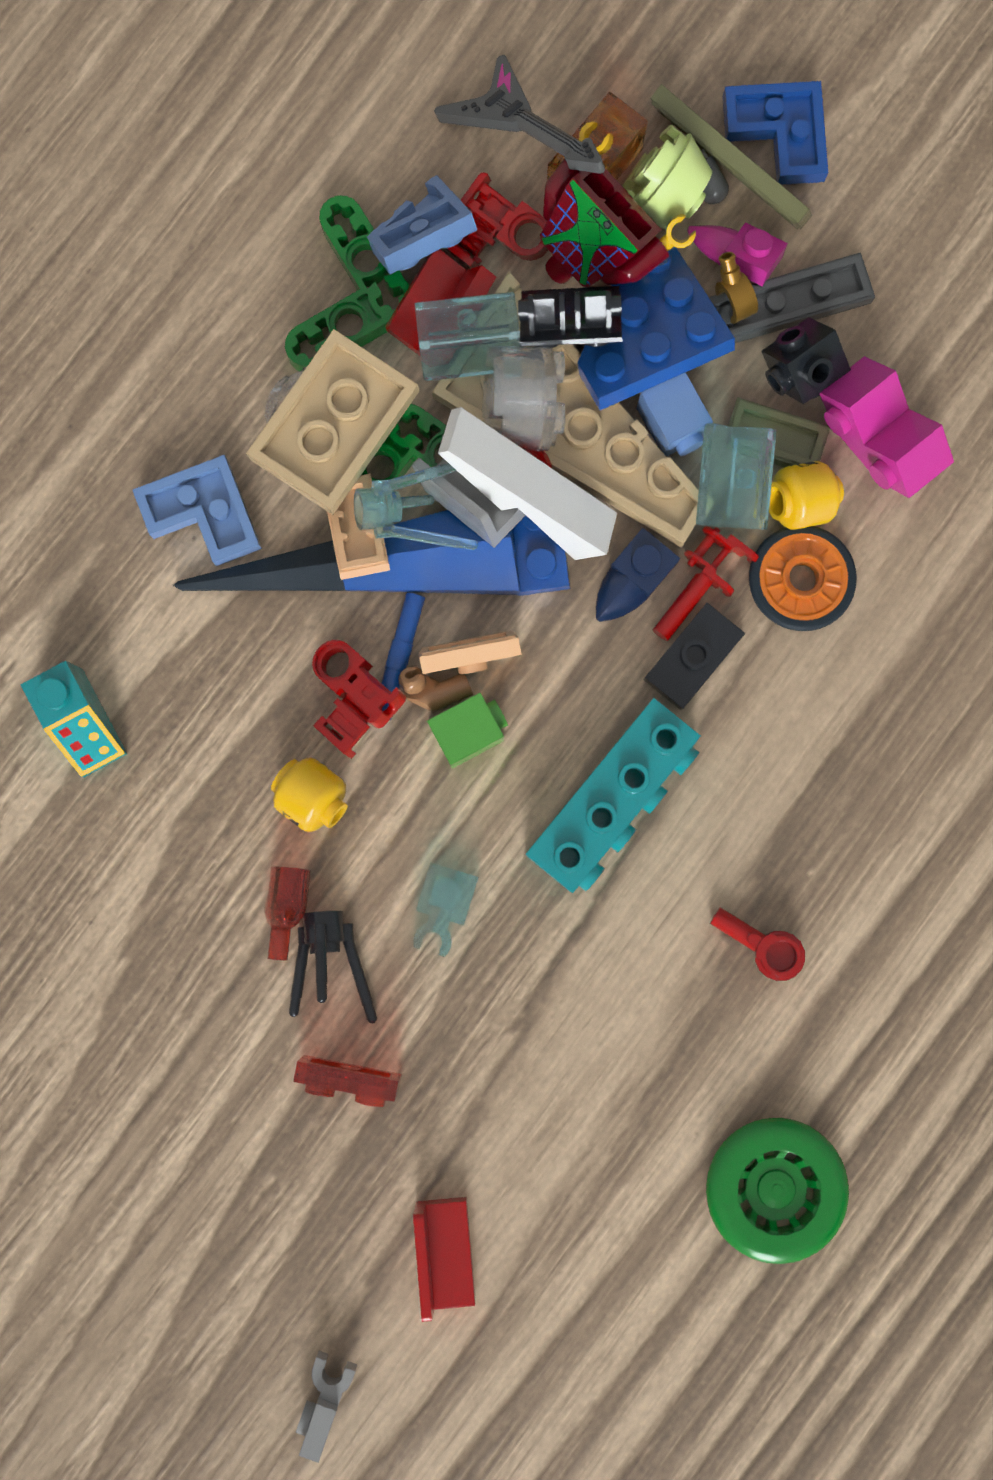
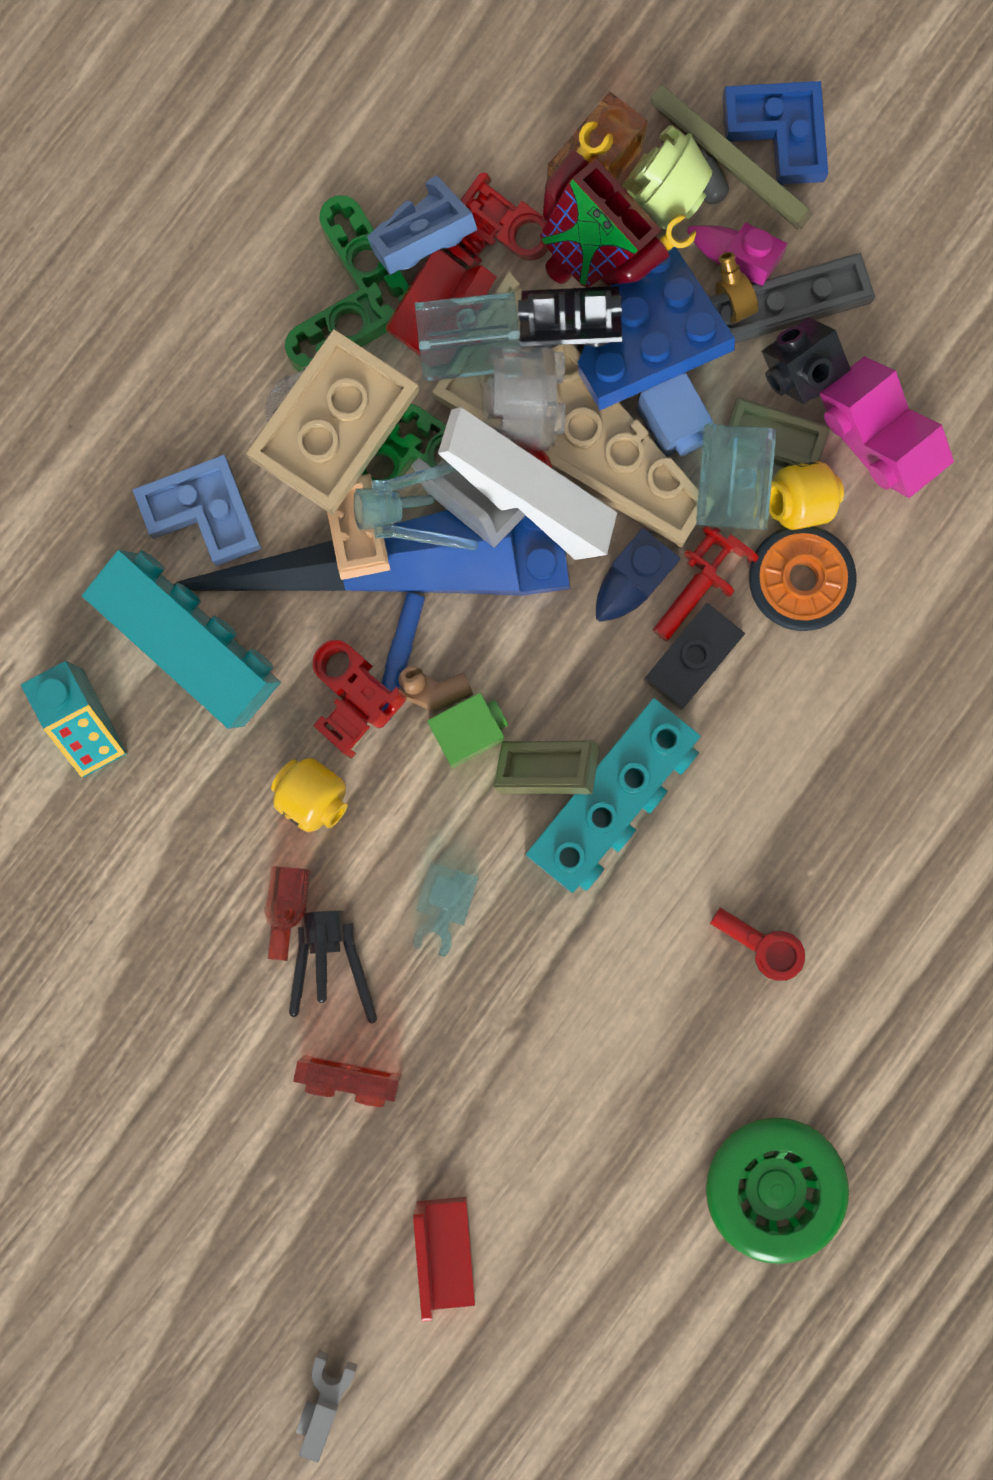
light nougat plate [419,630,522,674] -> none
dark grey piece [434,55,605,173] -> none
none -> teal brick [81,550,281,729]
none -> olive tile [494,740,600,794]

